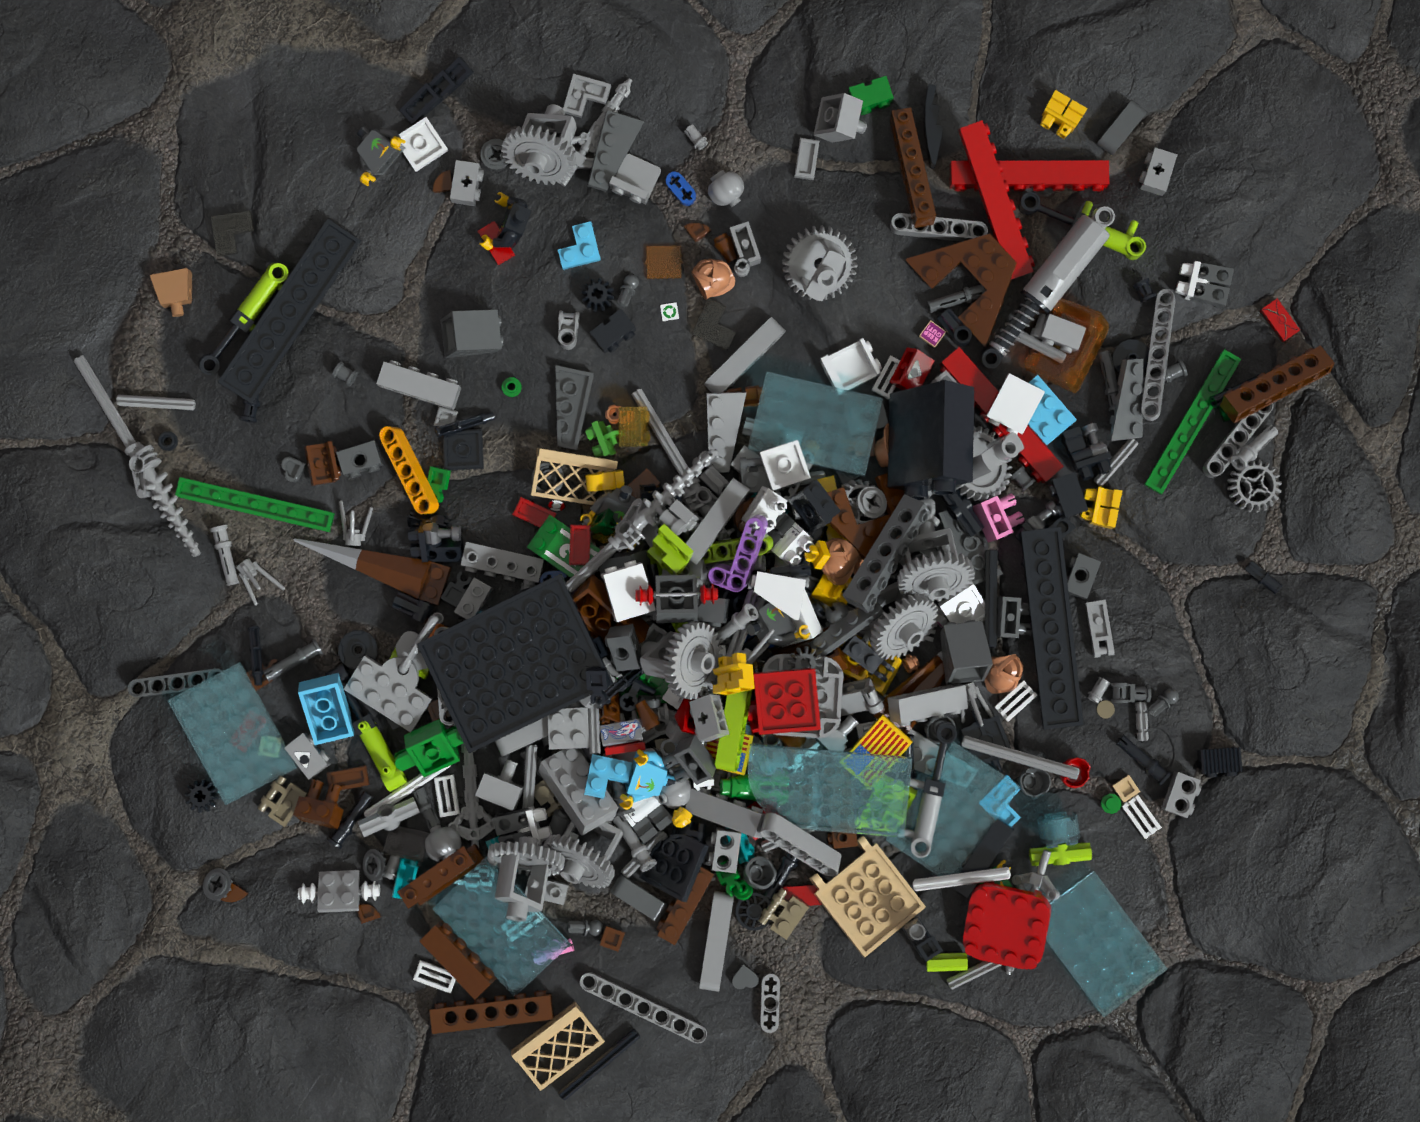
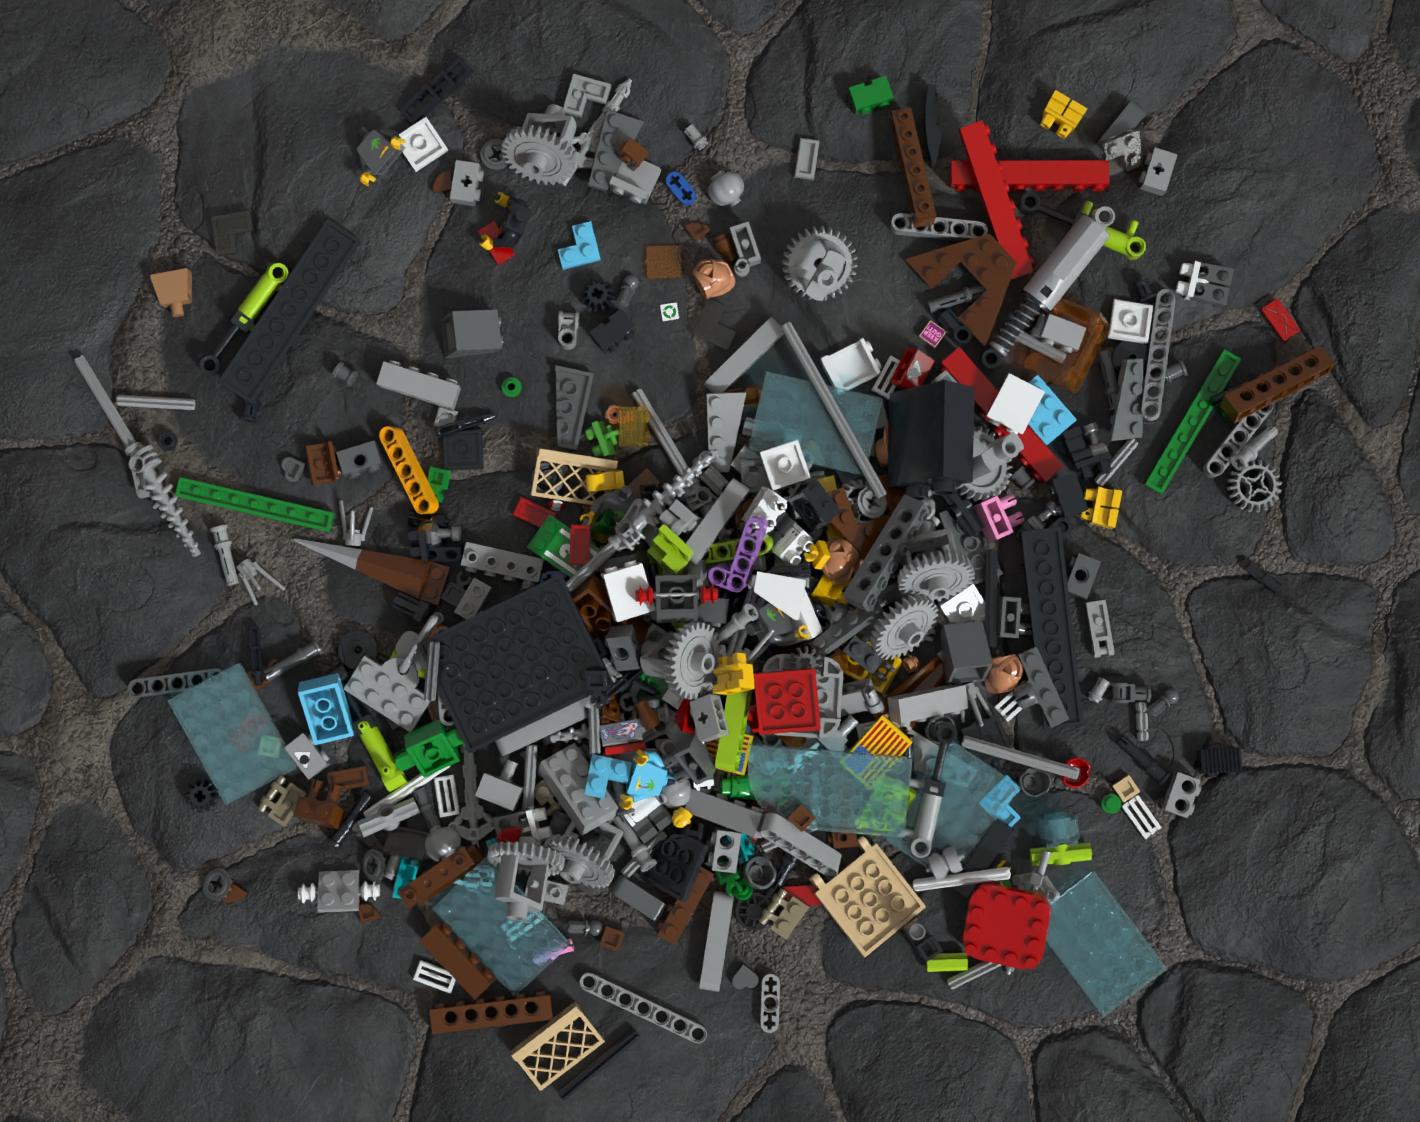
light grey plate [548,707,589,750] -> none
light grey brick [814,93,867,143] -> none
dark tan sticker [1097,700,1115,718] -> none
none -> dark grey axle [424,641,440,702]
none -> red tile [495,826,523,843]
none -> reddish brown brick [616,137,649,171]
none -> light grey axle [782,322,886,498]
none -> reddish brown plate [787,803,816,832]
none -> light grey wheel [926,846,964,880]
none -> dark grey plate [1013,646,1069,728]
none -> clear smoke plate [1100,128,1144,172]
none -> white plate [1108,299,1153,344]

